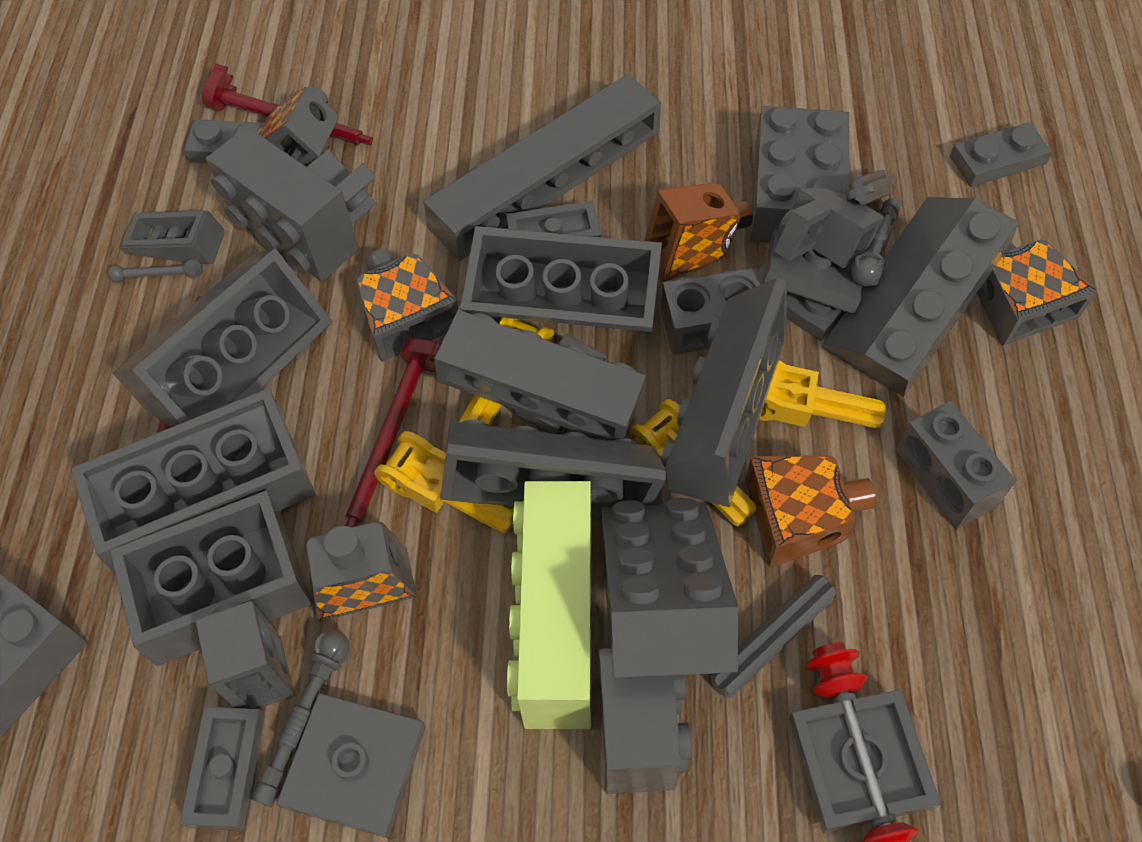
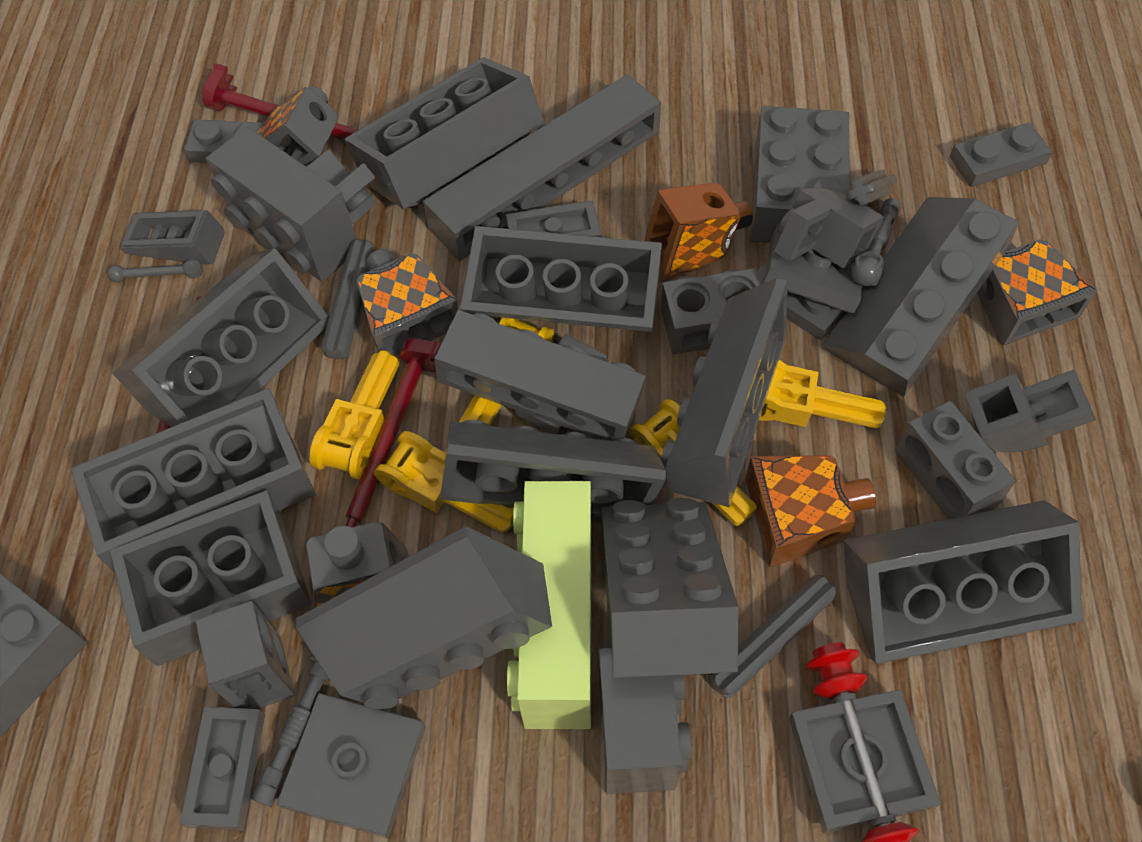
none -> dark grey slope [296,526,552,710]
none -> yellow connector [309,350,399,480]
none -> dark grey axle [321,239,375,360]
none -> dark grey brick [344,57,544,209]
none -> dark grey slope [843,500,1082,664]
none -> dark grey brick [965,369,1096,452]

